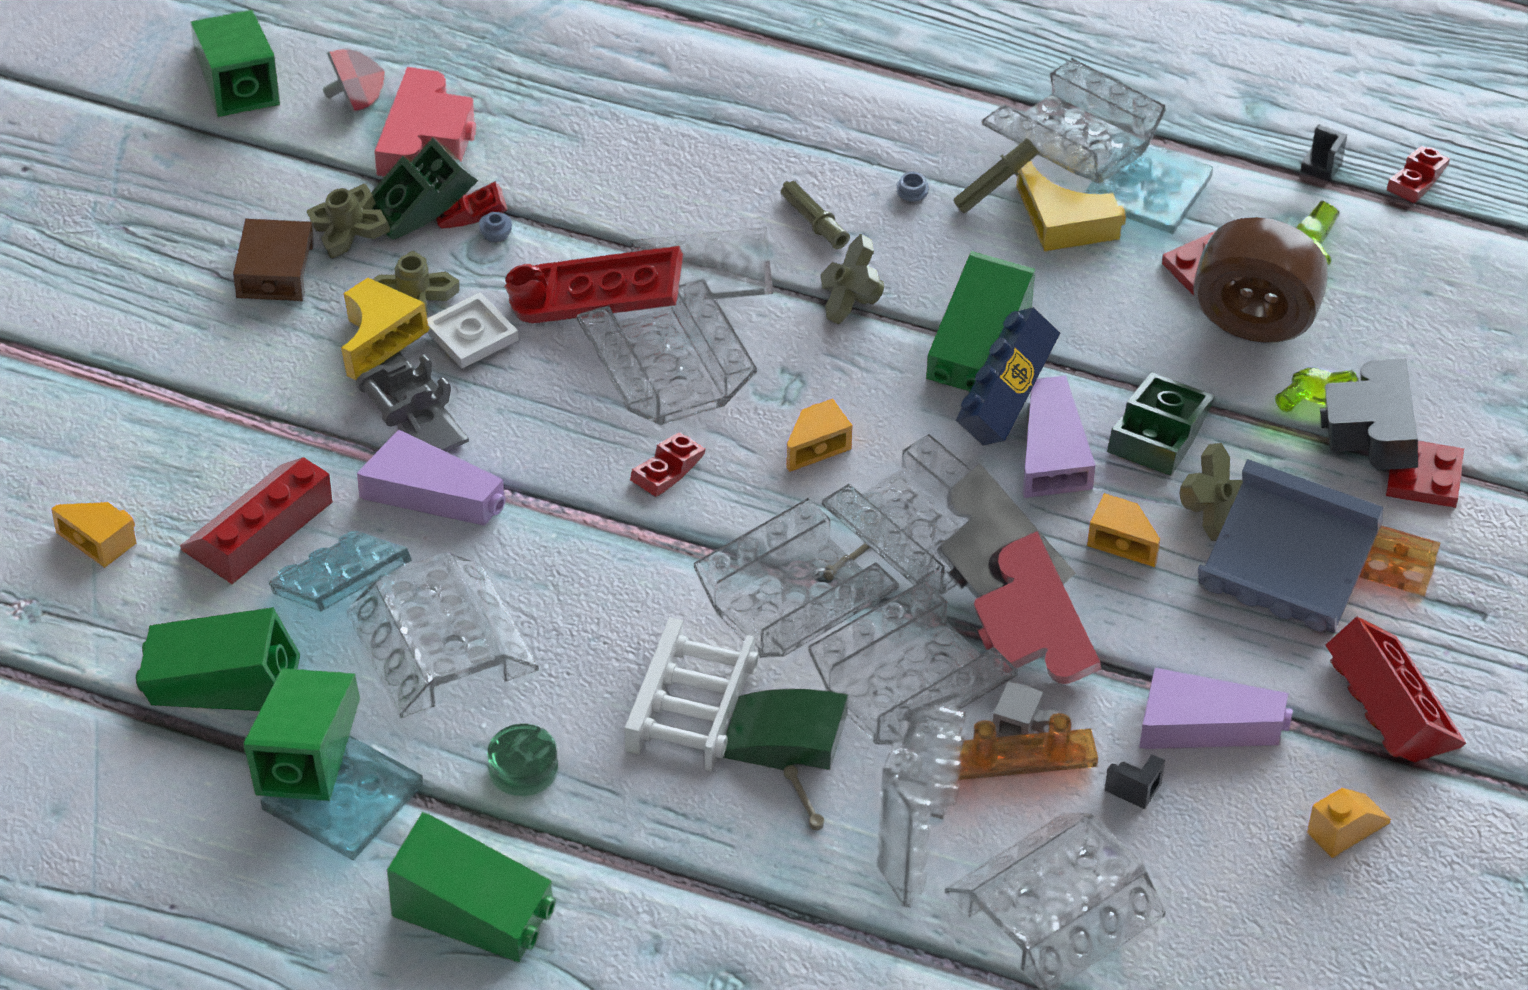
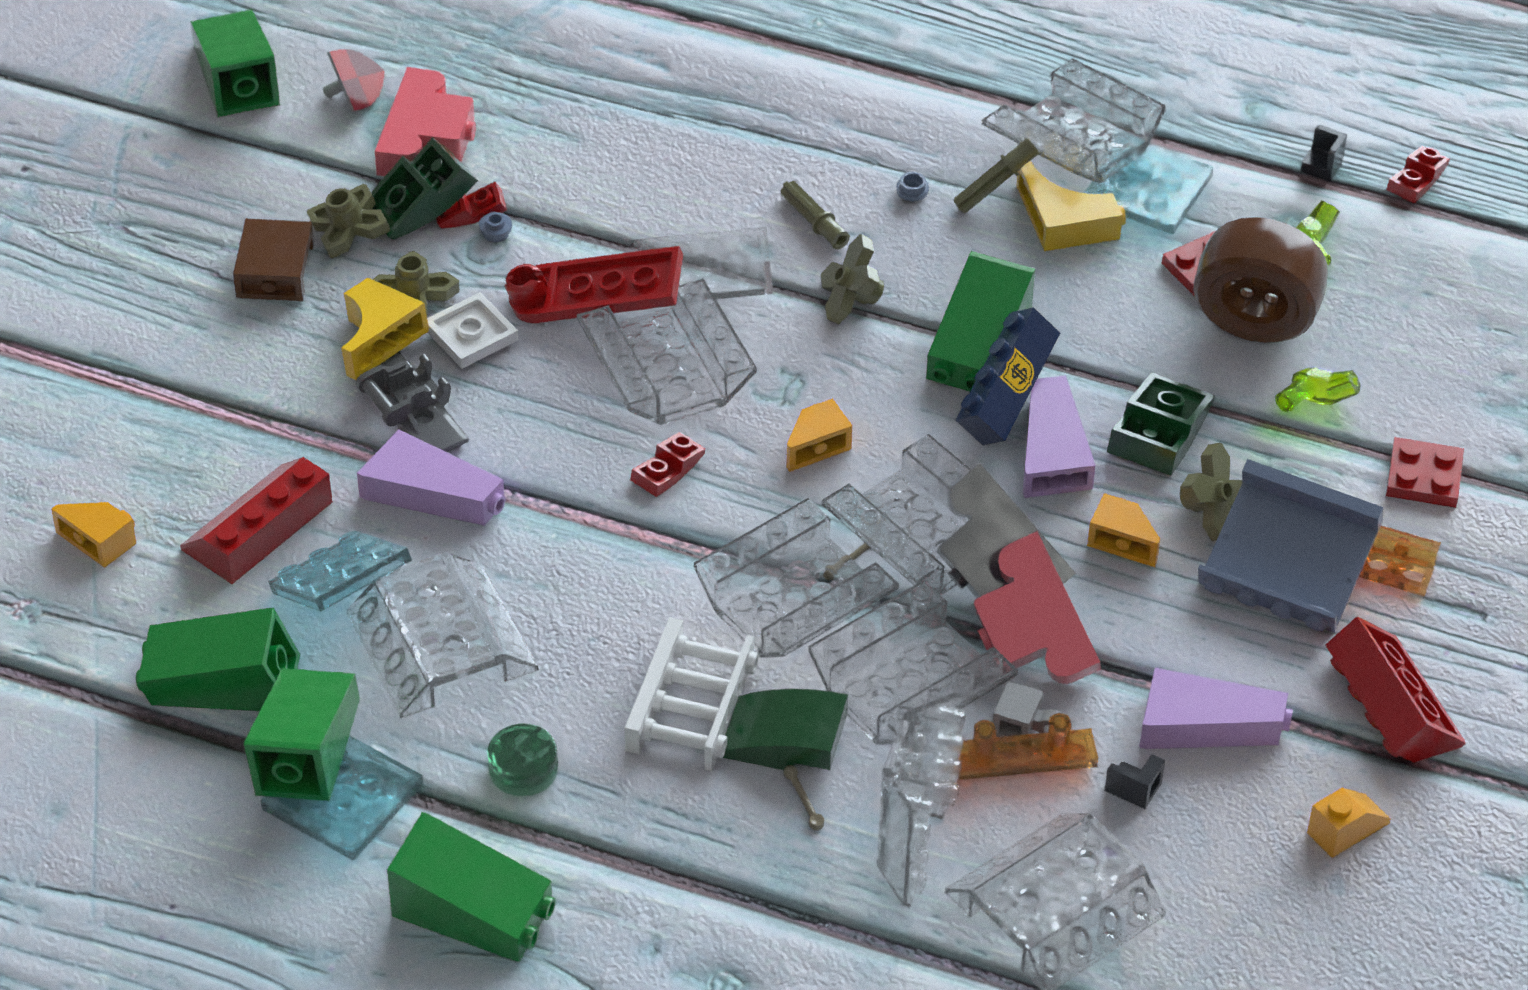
brick [1320,358,1418,470] -> none

